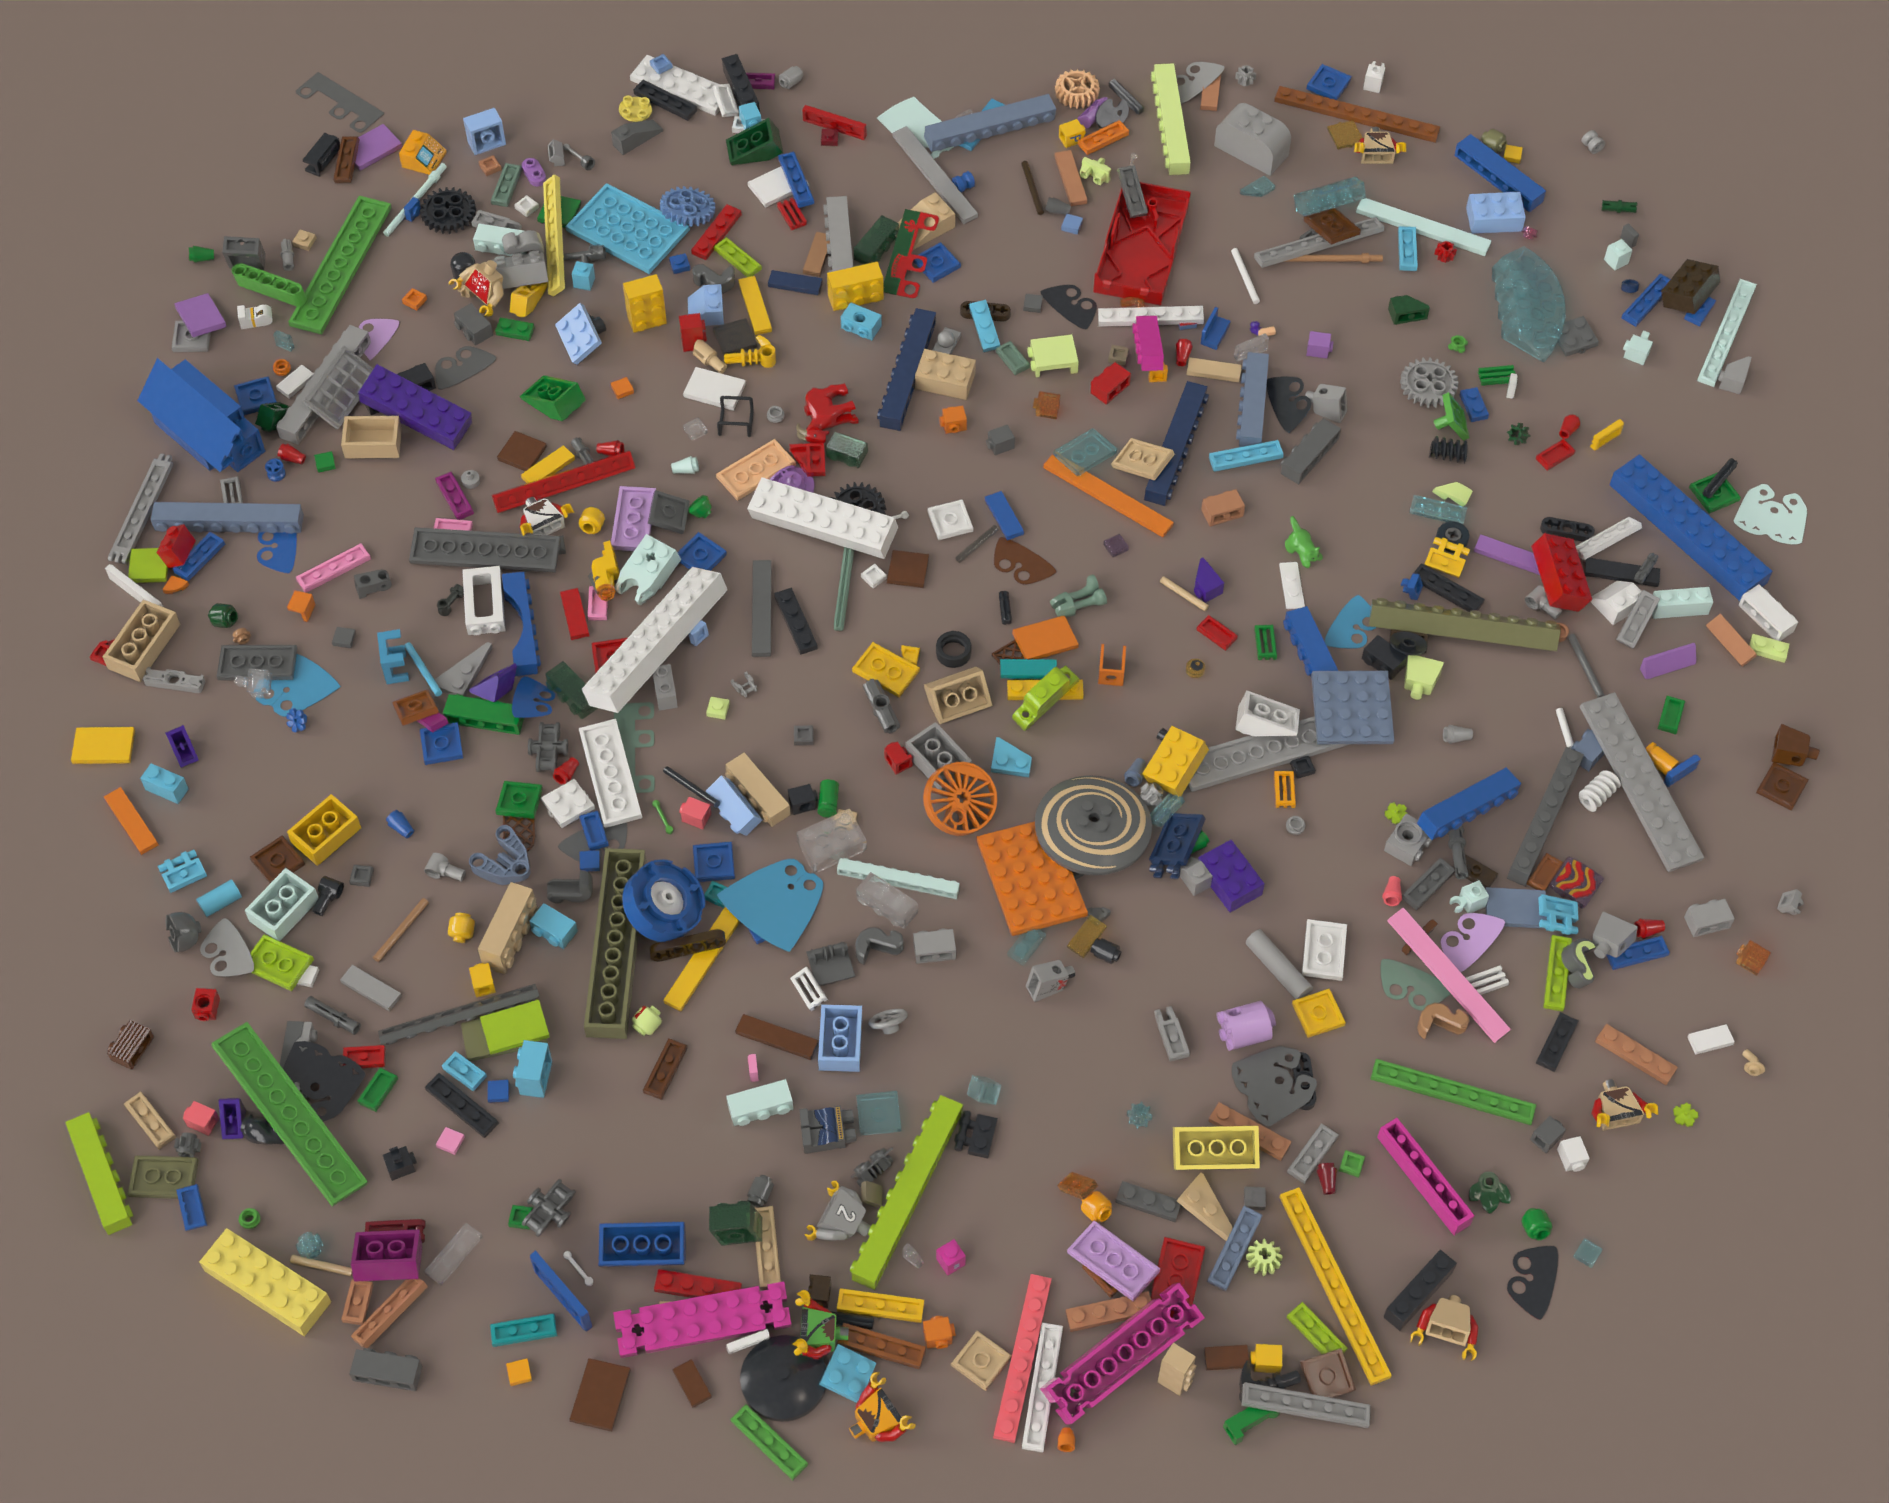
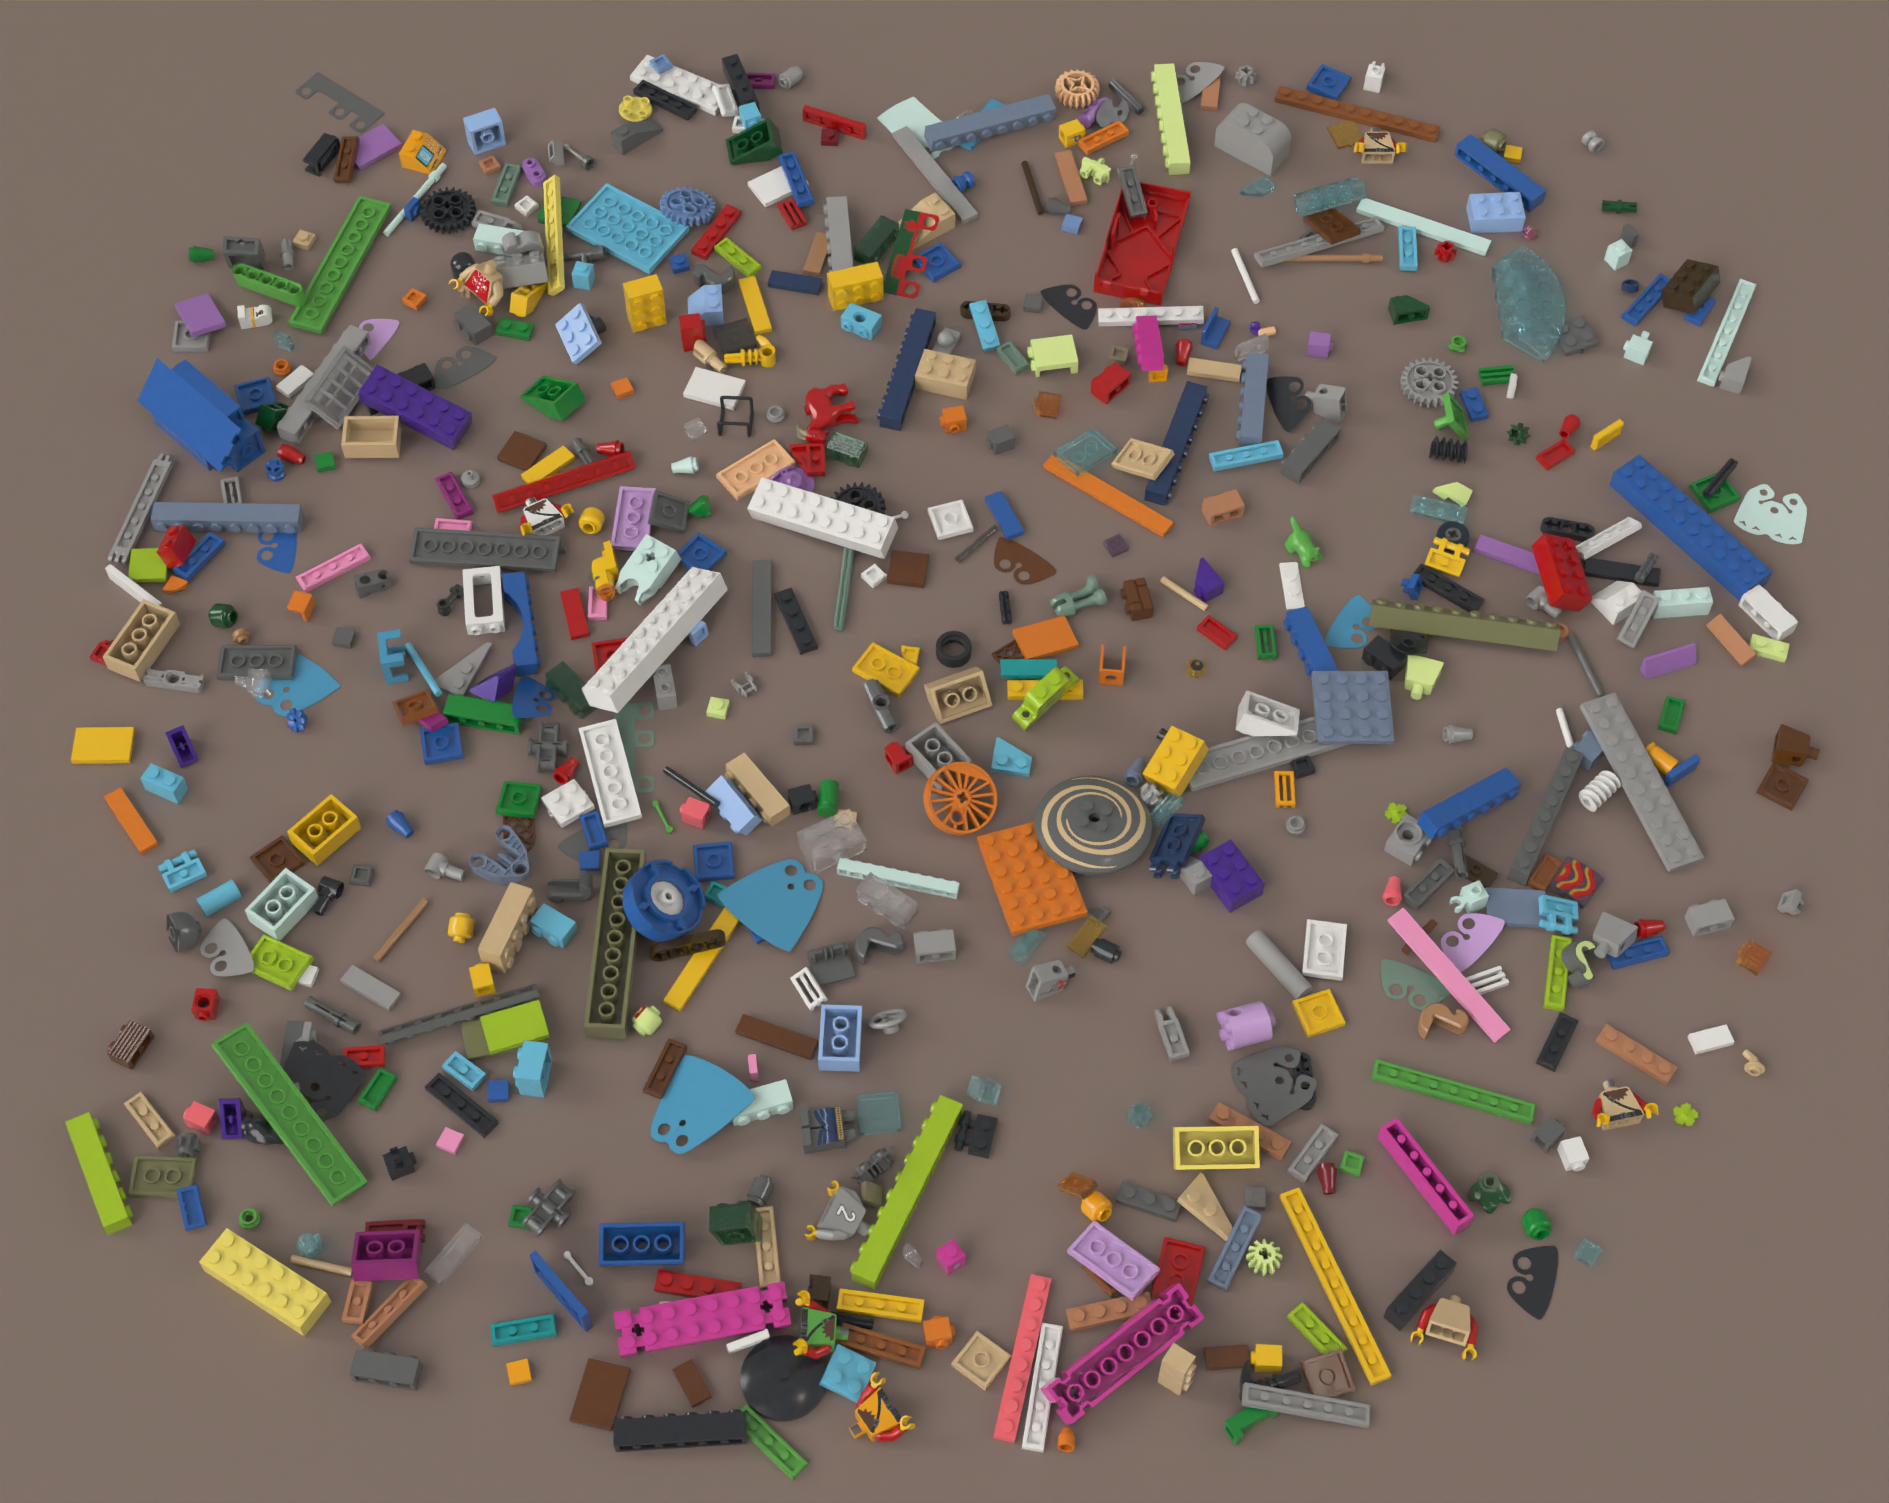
none -> black brick [613,1409,748,1452]
none -> dark azure piece [650,1055,756,1154]
none -> reddish brown brick [1120,577,1154,621]

